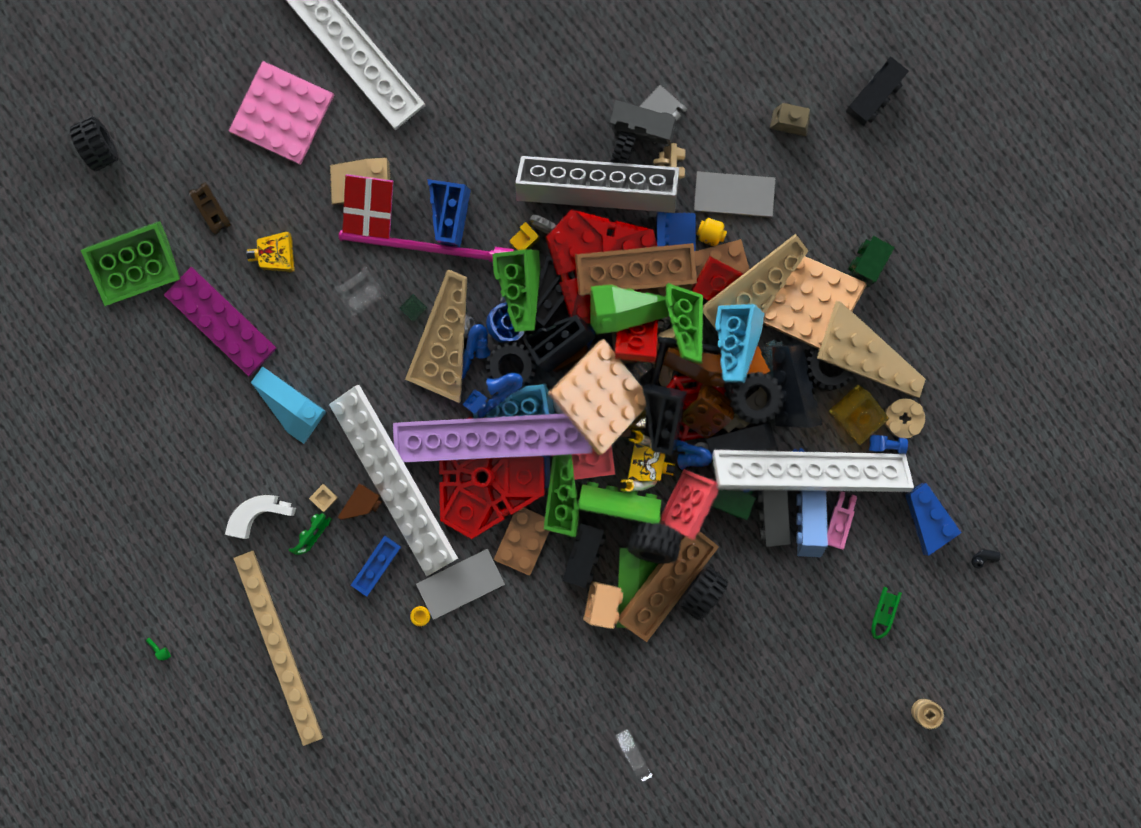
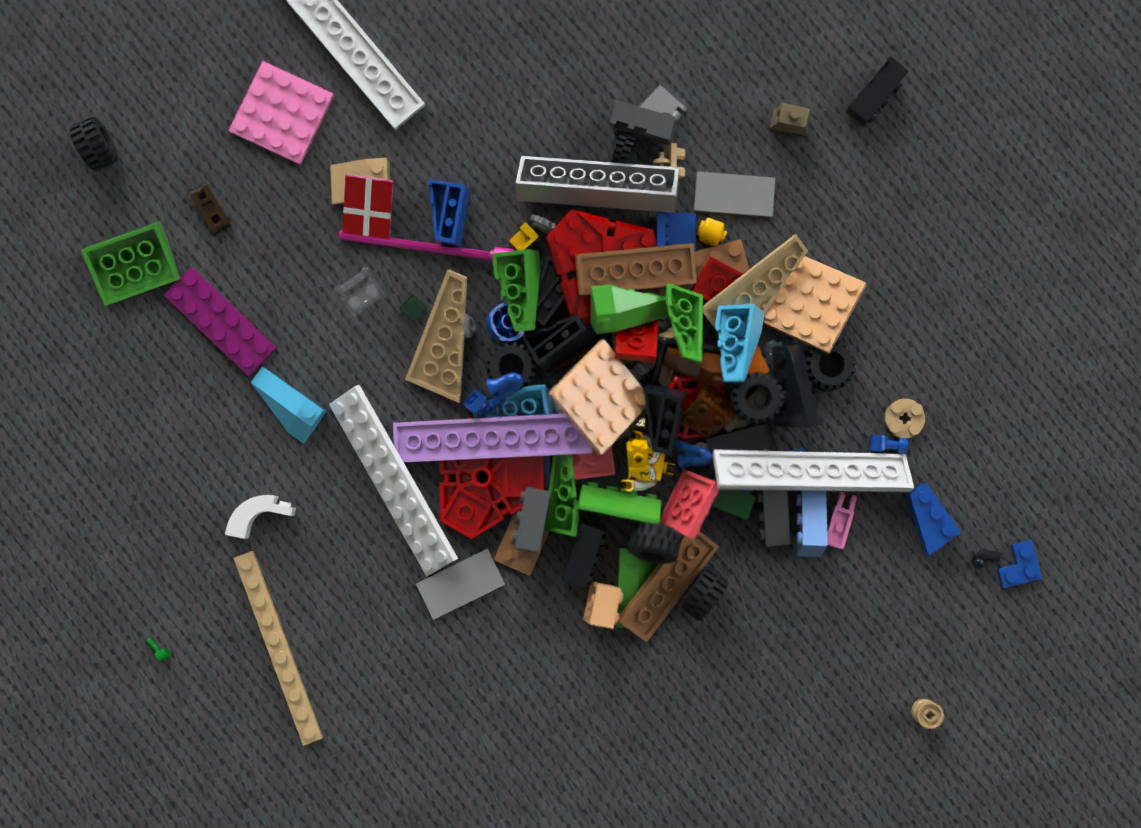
yellow torso [247,232,294,272] -> none
green piece [288,513,332,555] -> none
tan plate [309,484,338,512] -> none
reddish brown slope [338,484,382,520] -> none
blue plate [351,535,402,596] -> none
yellow plate [410,606,430,626] -> none
blue piece [462,324,491,379] -> none
clear piece [616,730,652,782] -> none
tan wing [817,301,926,398] -> none
clear yellow slope [829,385,889,445] -> none
dark green brick [847,236,895,288] -> none
green piece [871,587,902,639] -> none
none -> dark grey wedge [512,487,551,554]
none -> yellow brick [626,440,649,473]
none -> blue plate [997,540,1042,588]

